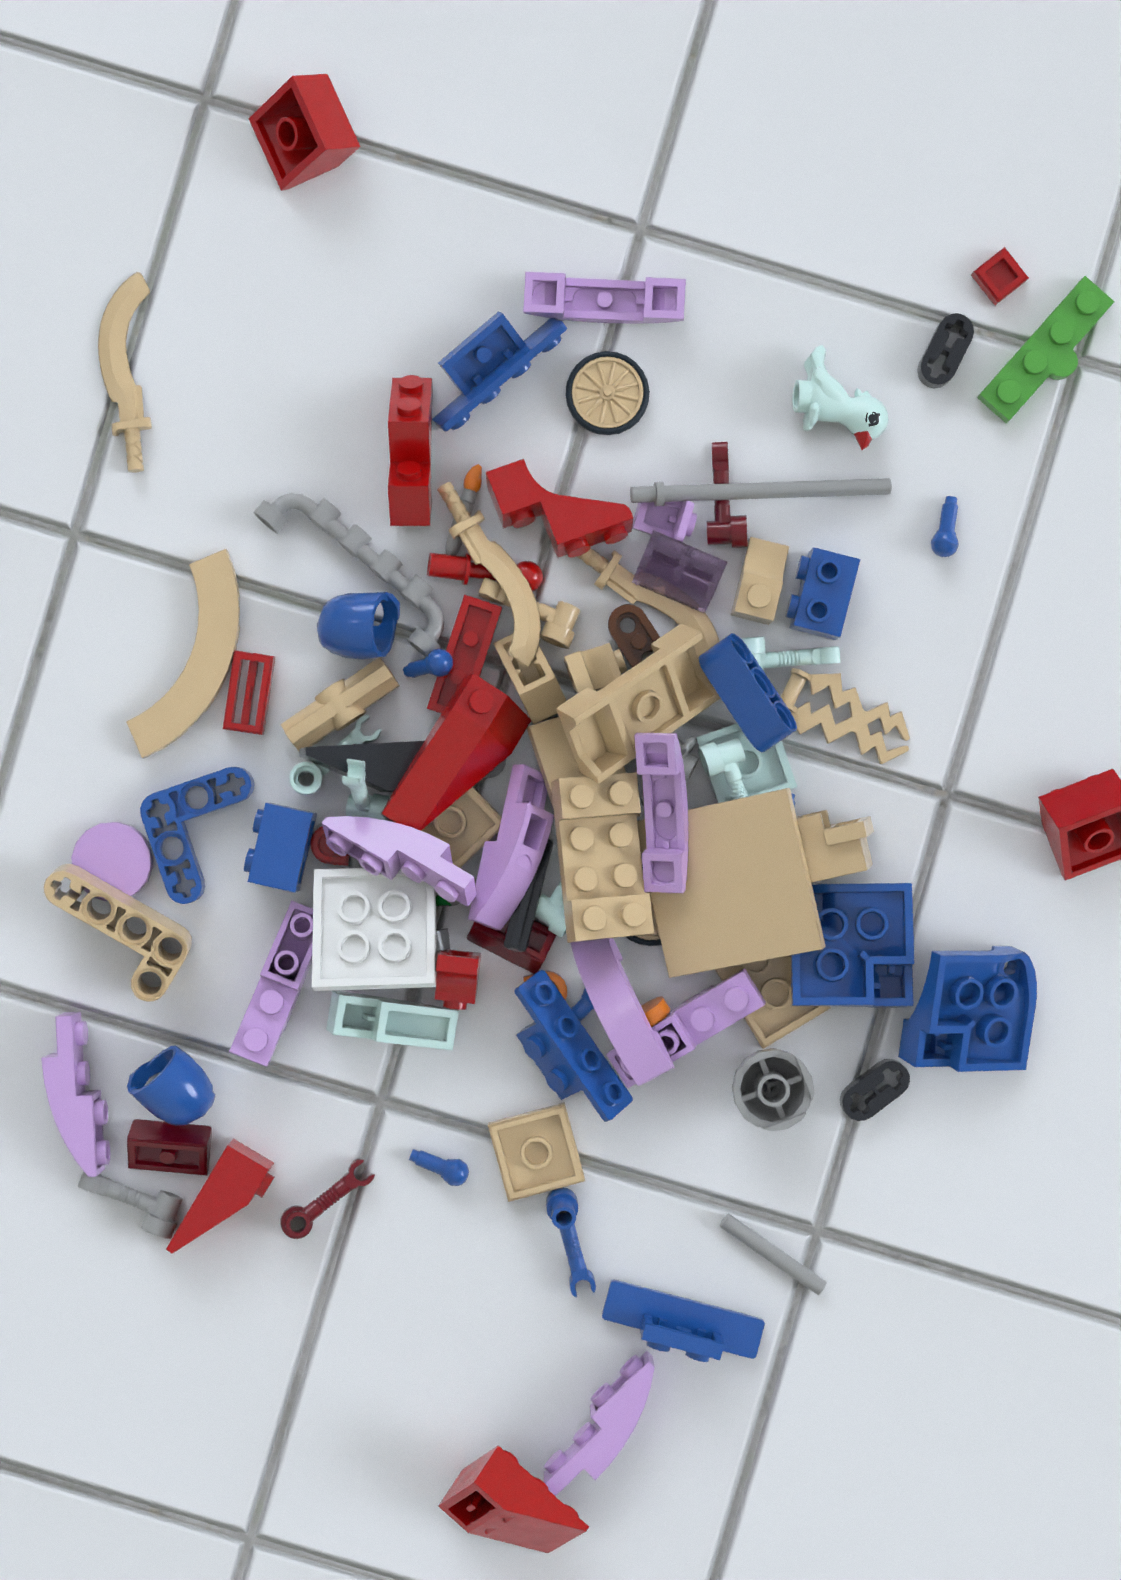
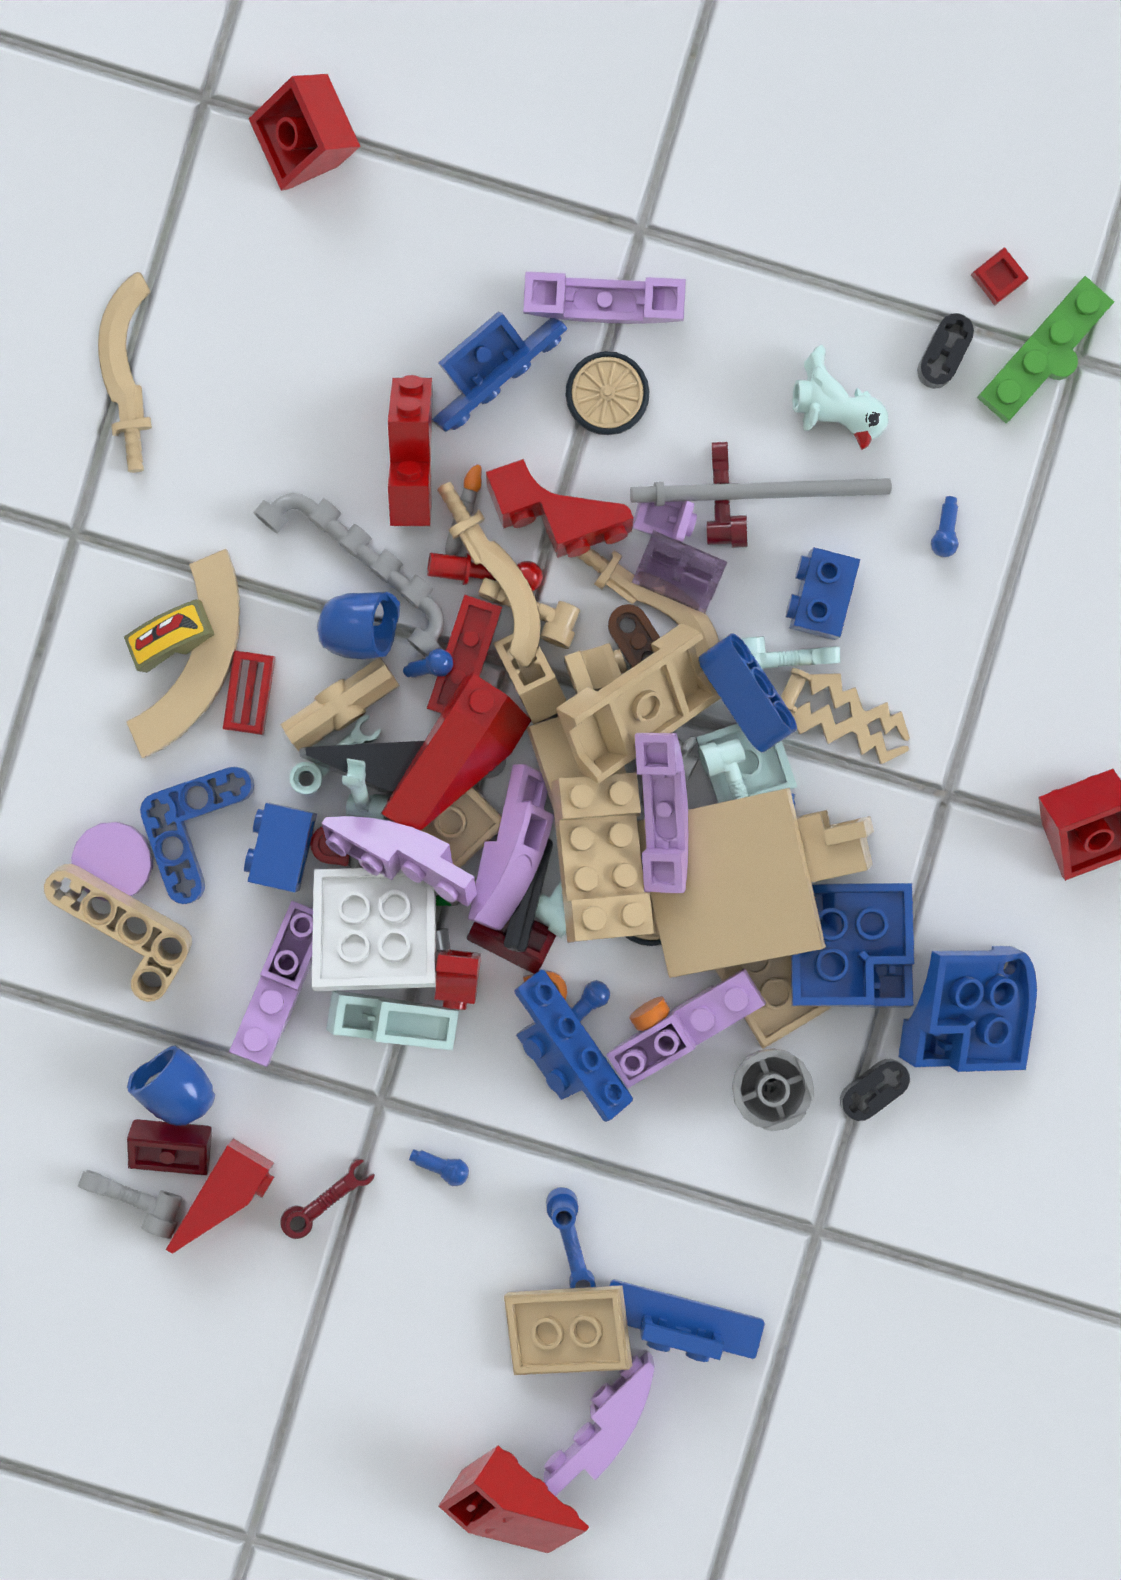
lavender slope [41,1012,110,1177] -> none
tan tile [488,1102,585,1202] -> none
lavender slope [571,938,675,1086] -> none
light grey bar [720,1213,827,1295] -> none
tan arch [730,537,789,625] -> none
none -> slope [124,599,215,673]
none -> tan tile [504,1286,633,1375]

